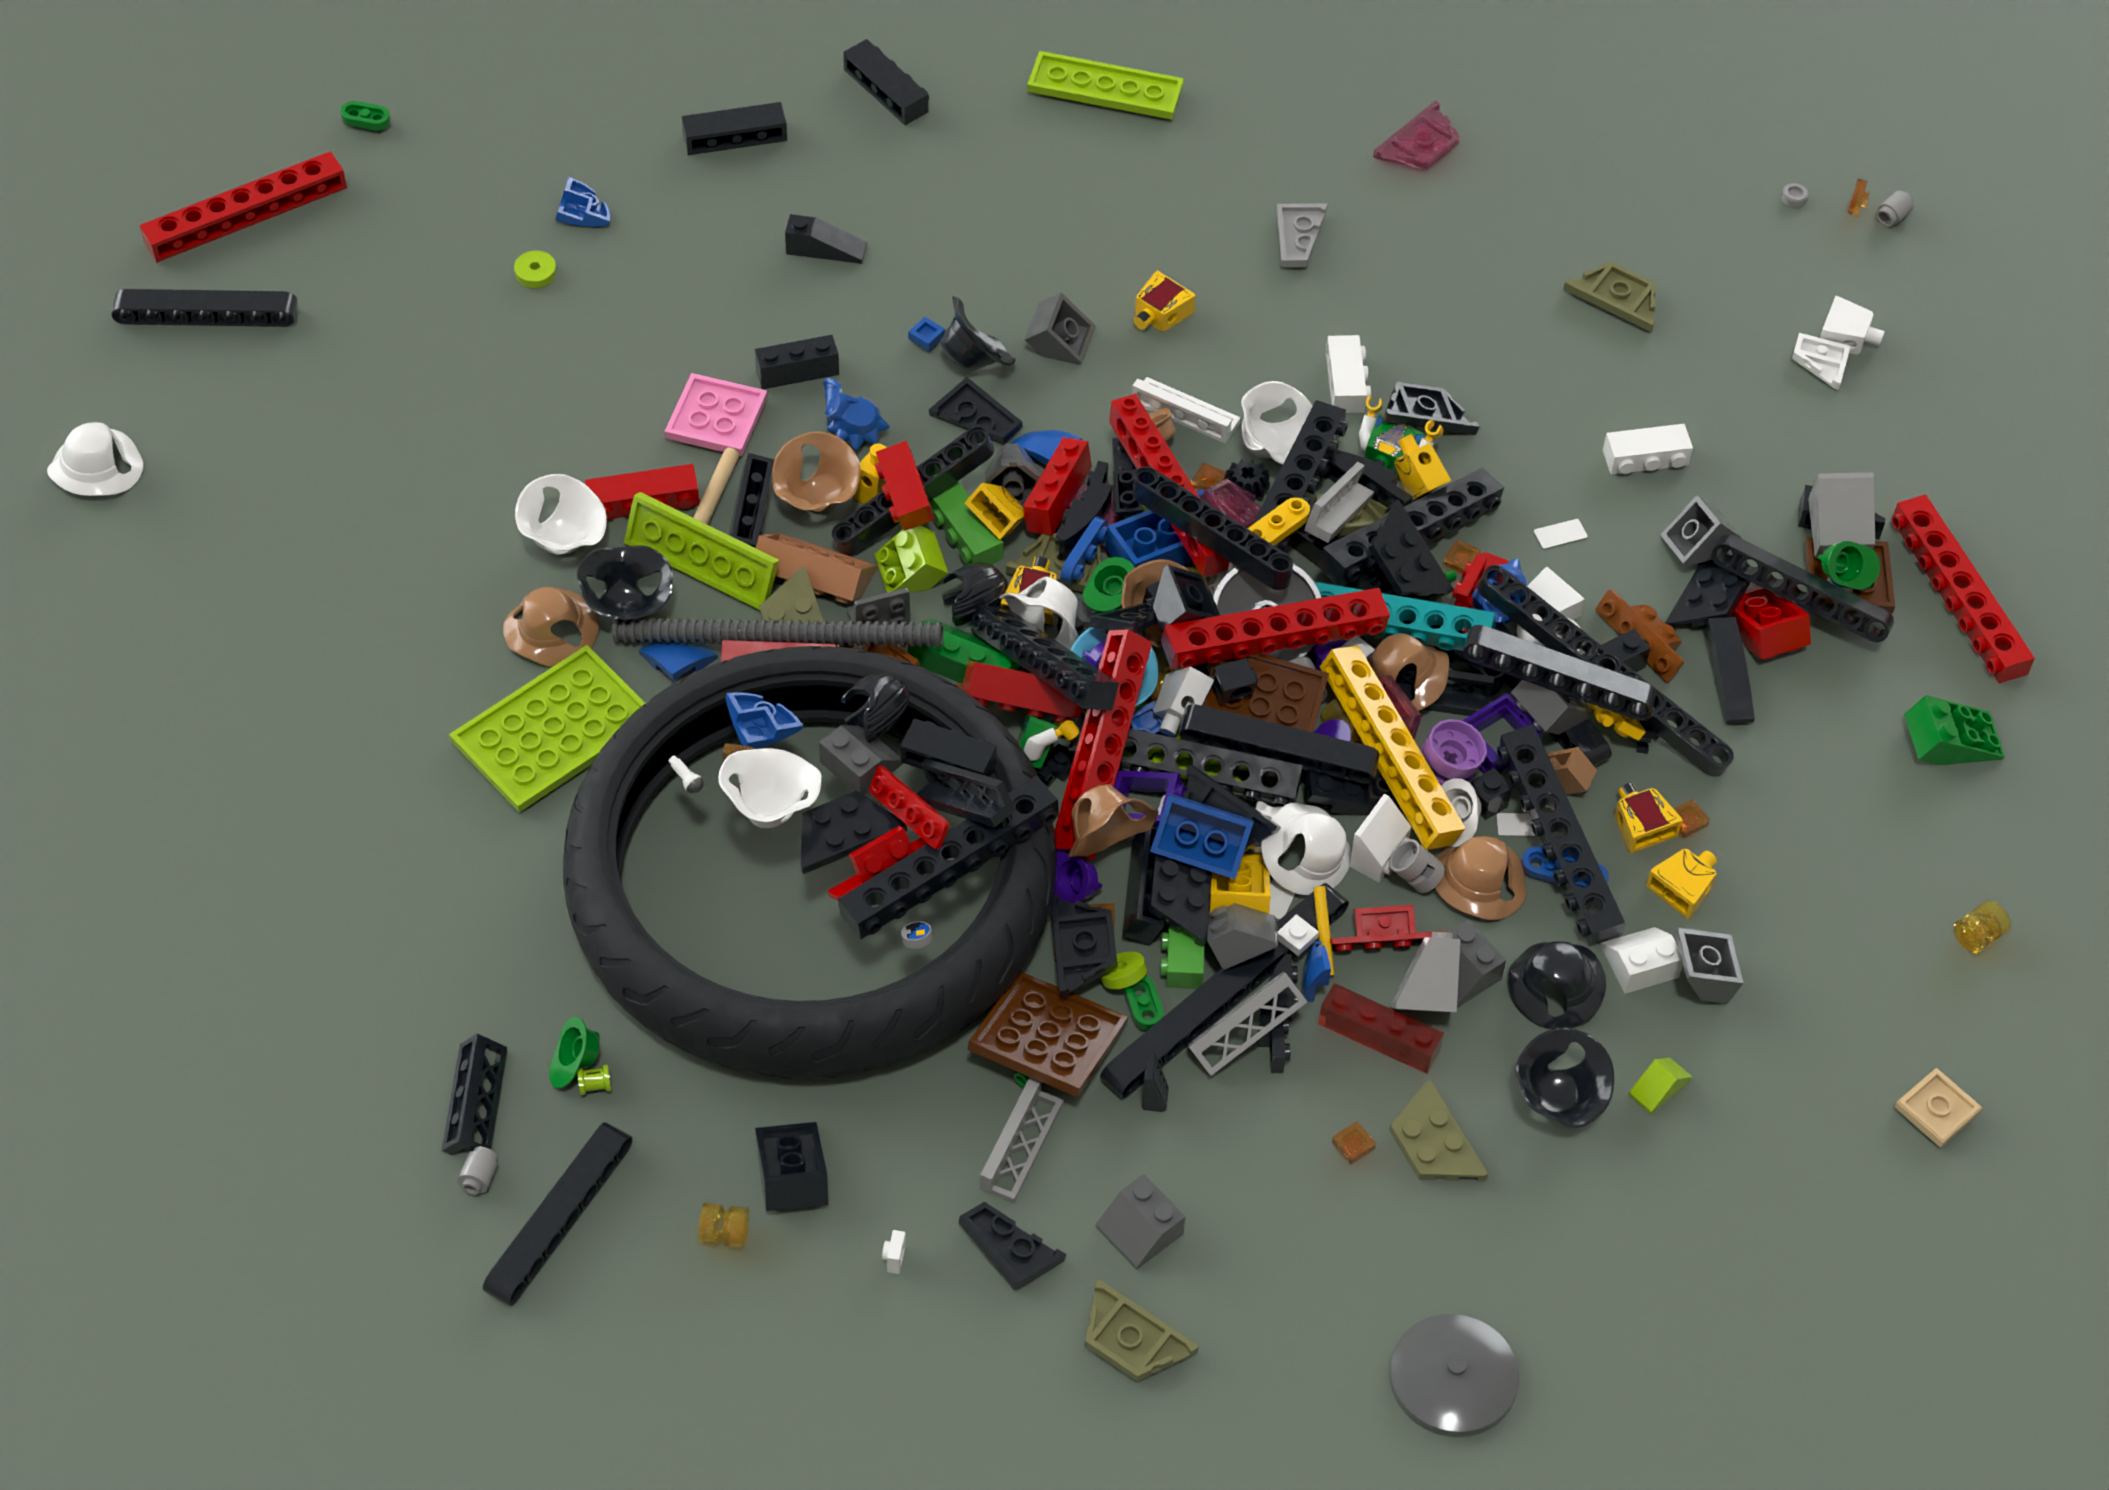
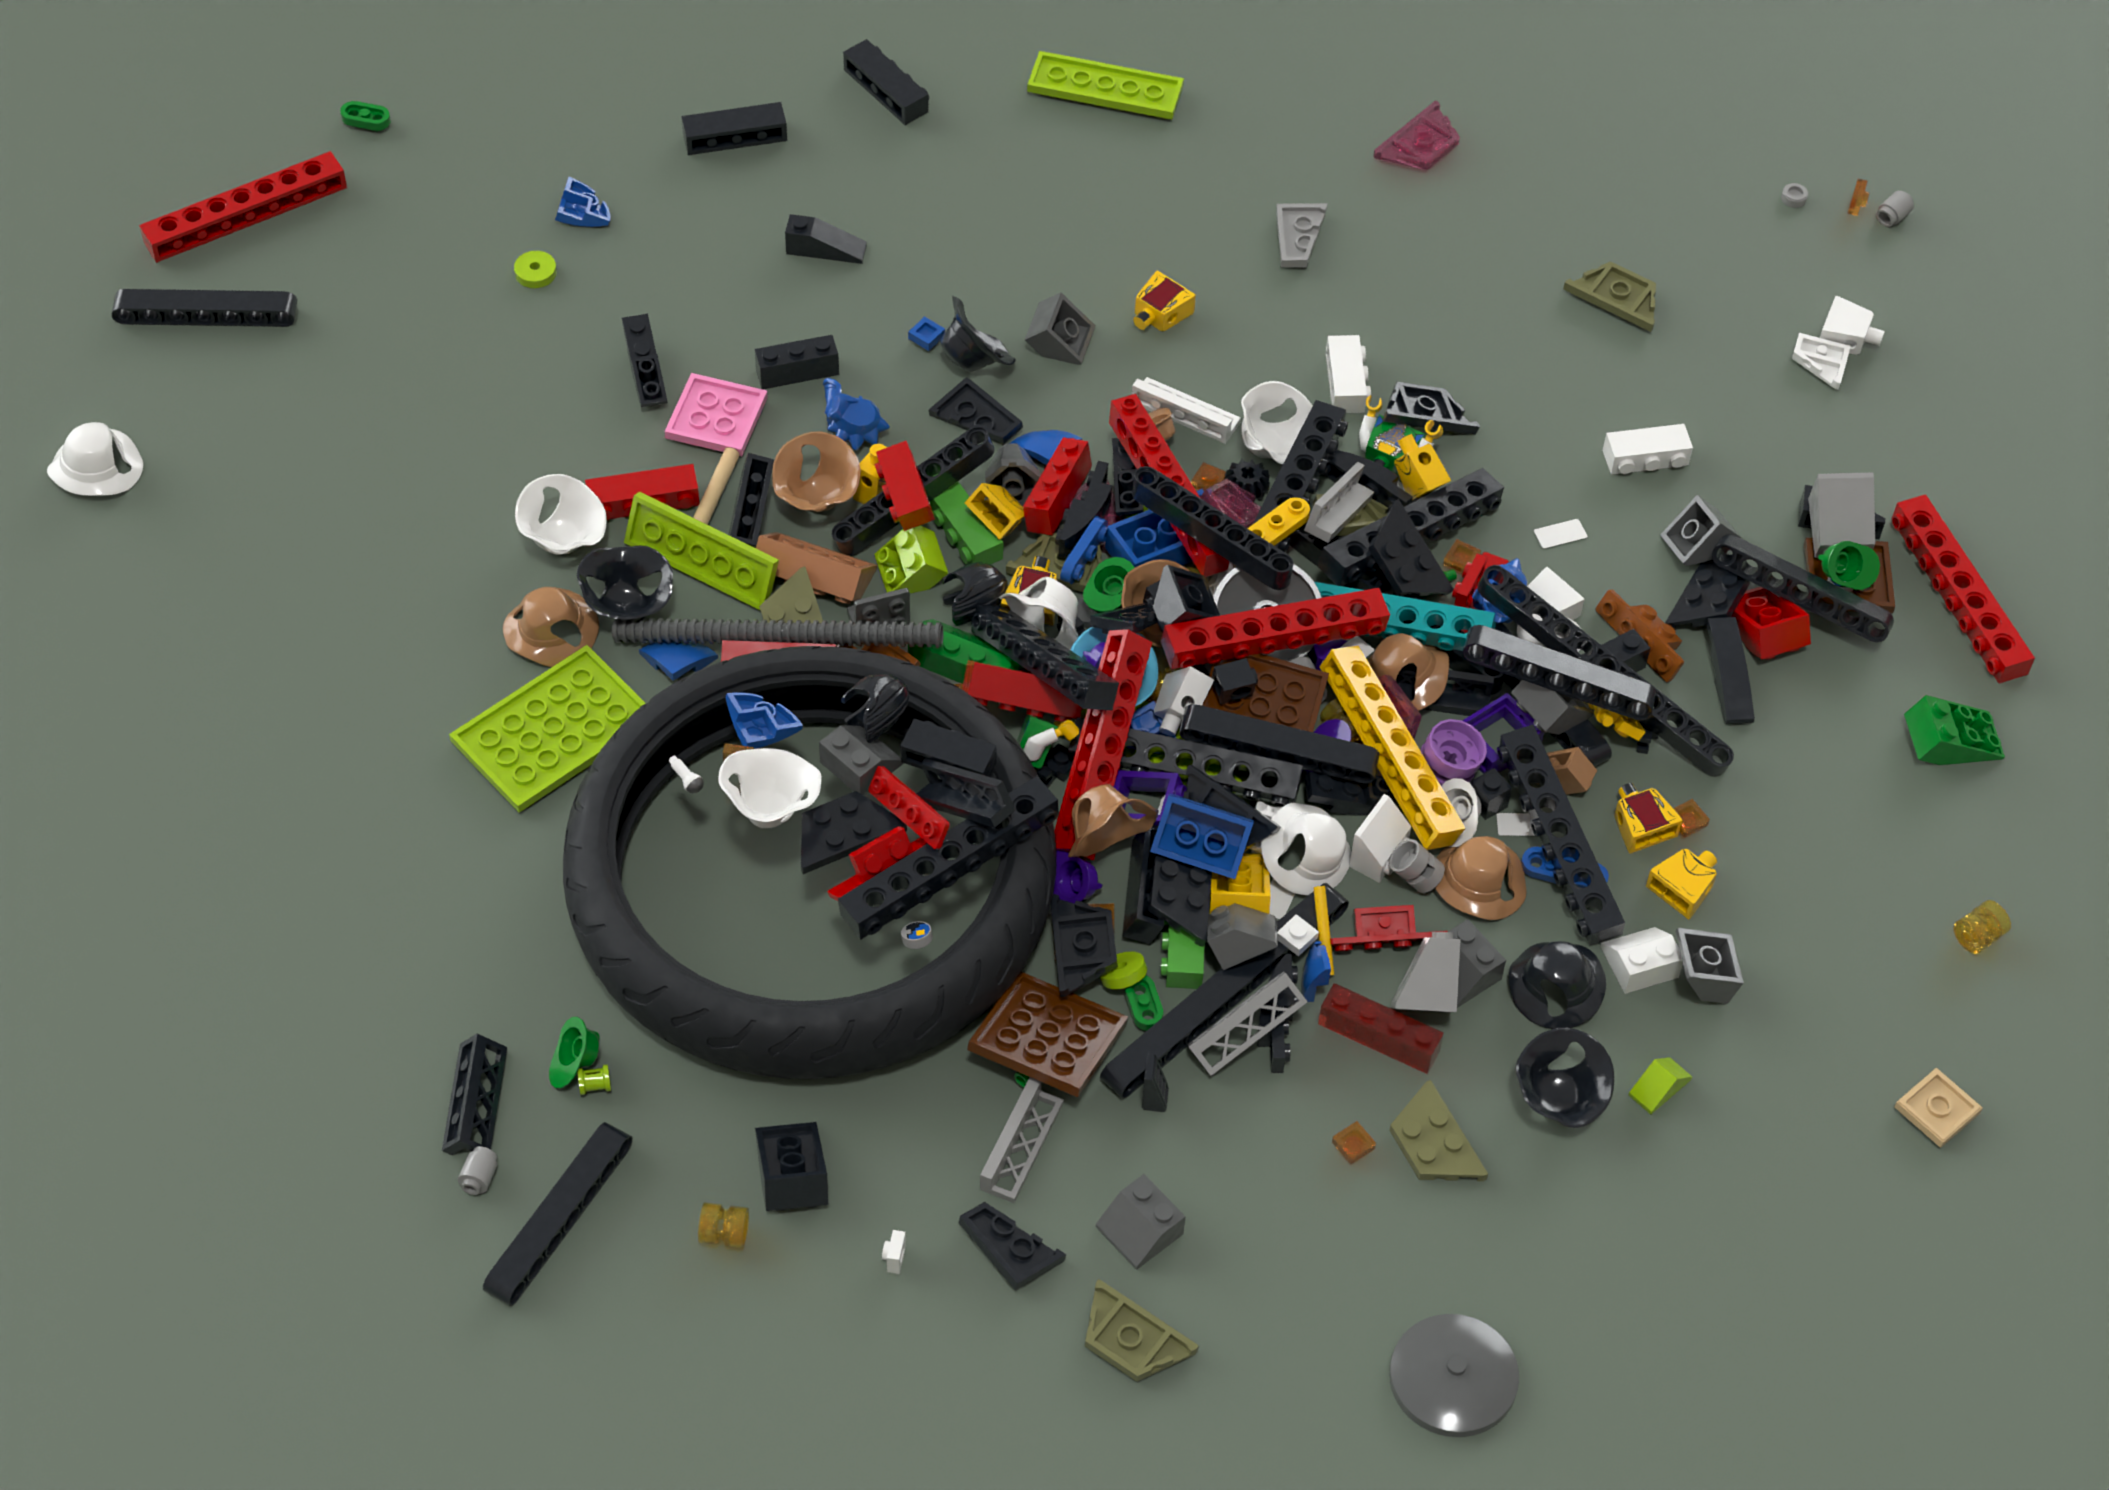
none -> black slope [622,313,668,407]

